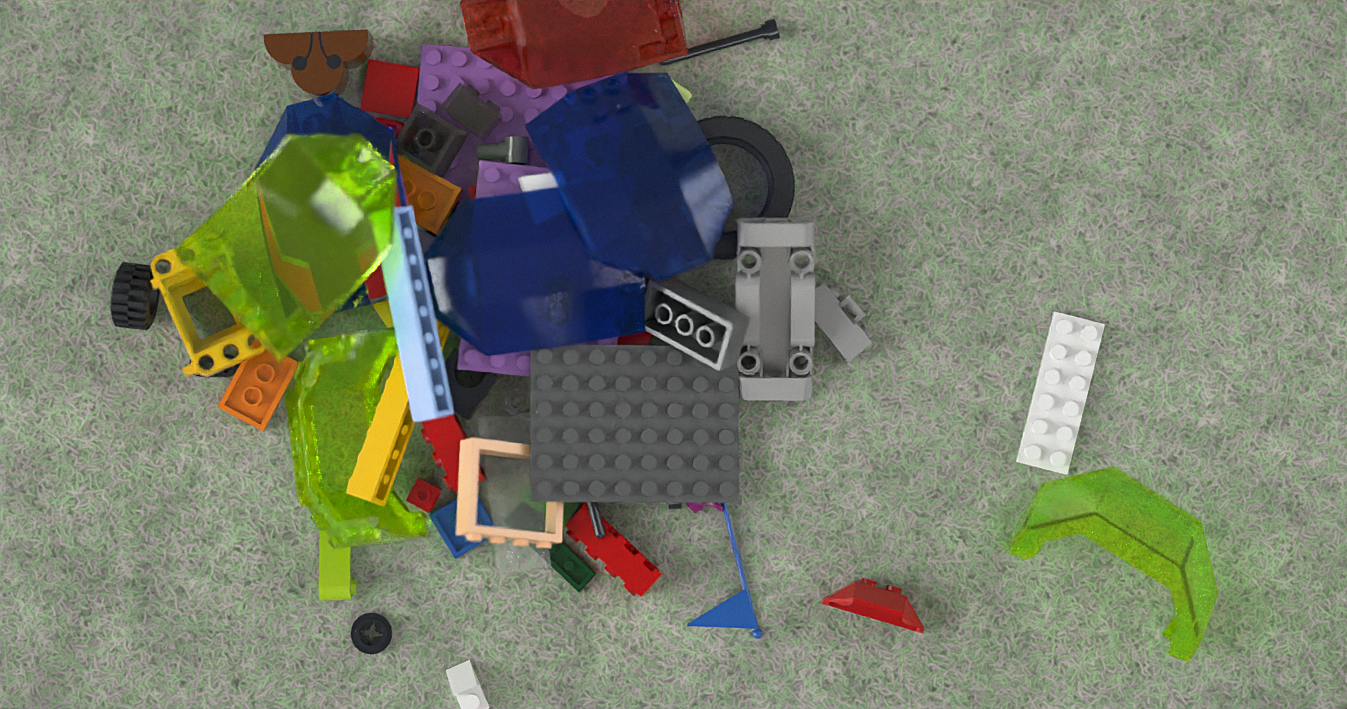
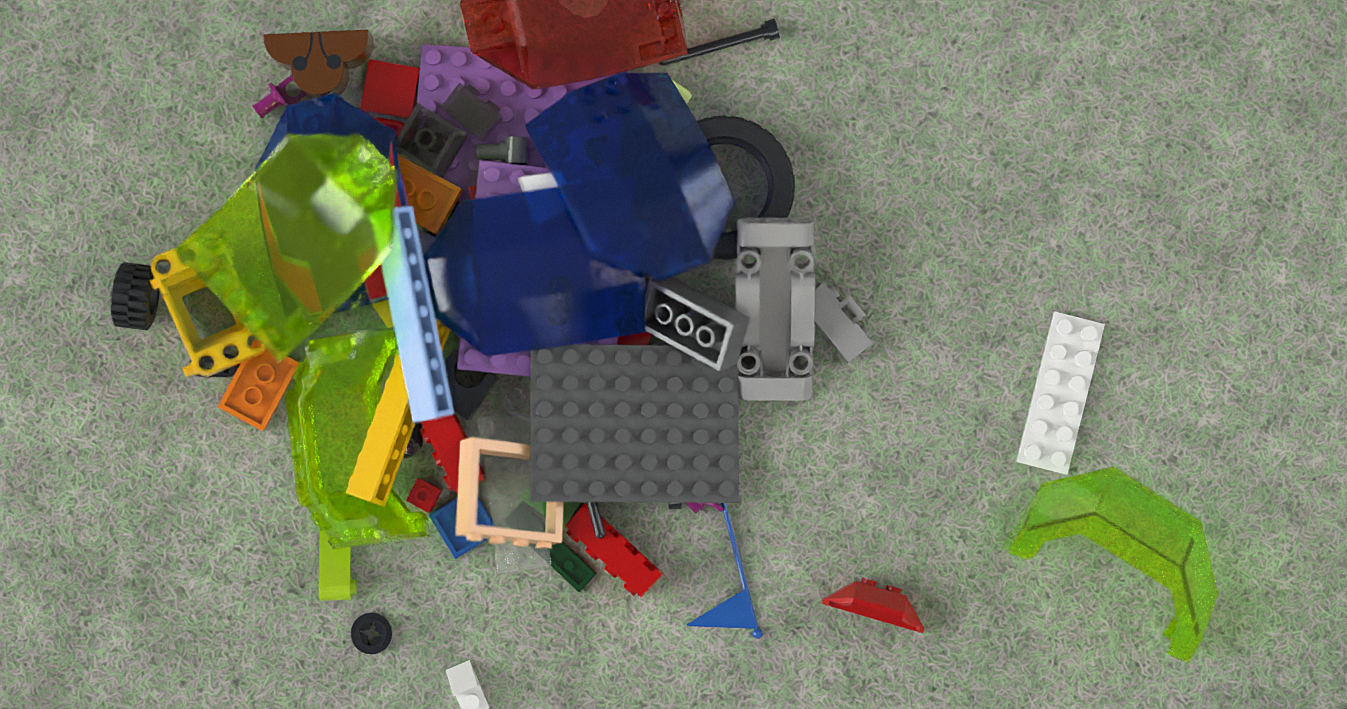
none -> magenta bracket [252,75,307,119]
none -> arm [403,423,423,459]

